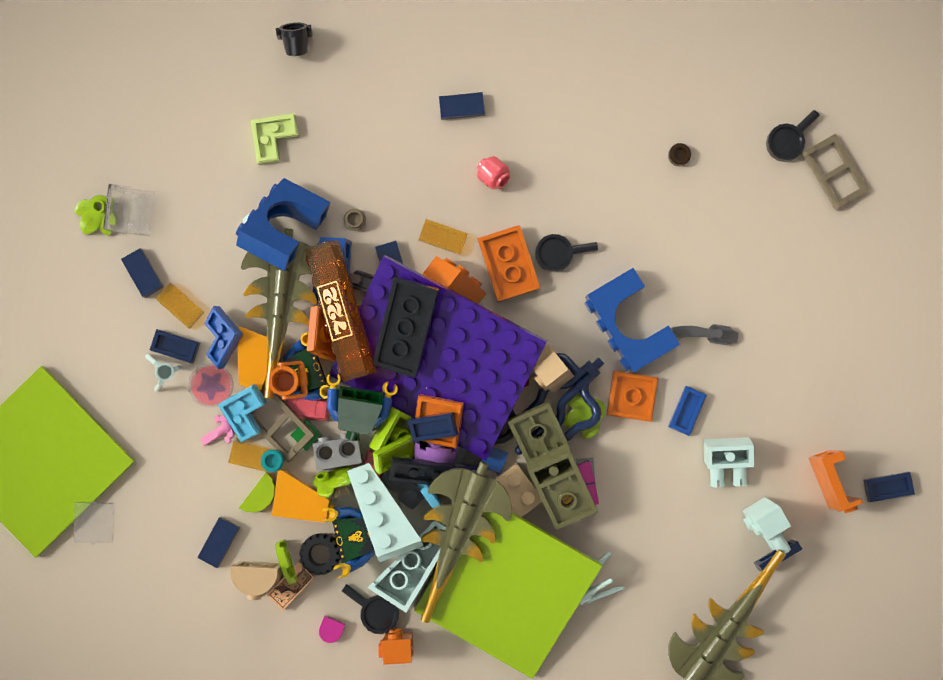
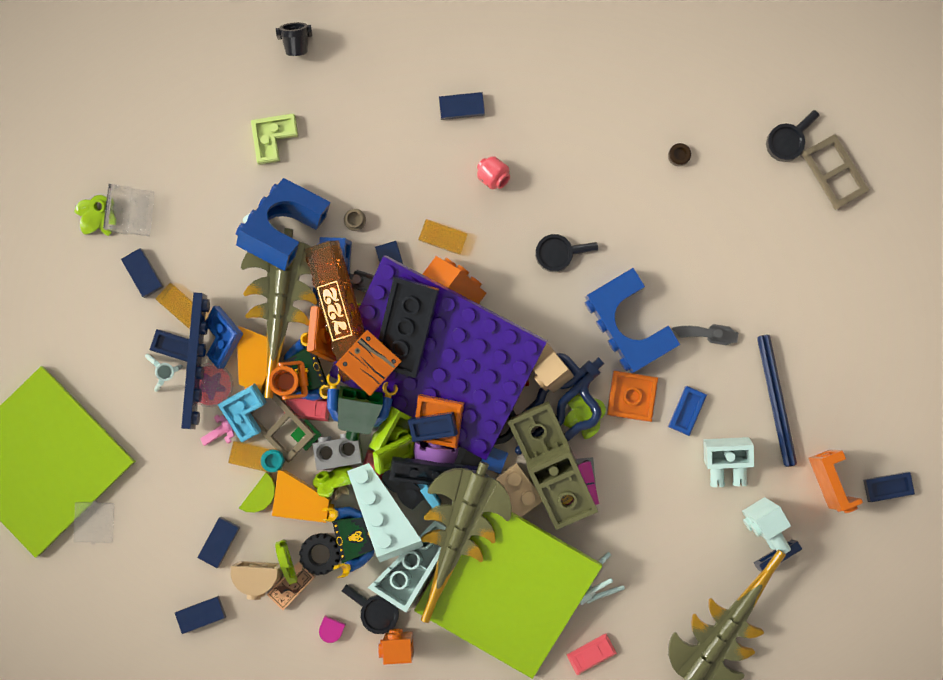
orange plate [477,225,540,302] -> none
none -> dark blue tile [175,596,226,634]
none -> dark blue plate [181,292,210,429]
none -> orange tile [335,330,401,396]
none -> coral tile [566,633,617,675]
none -> dark blue axle [757,334,797,467]

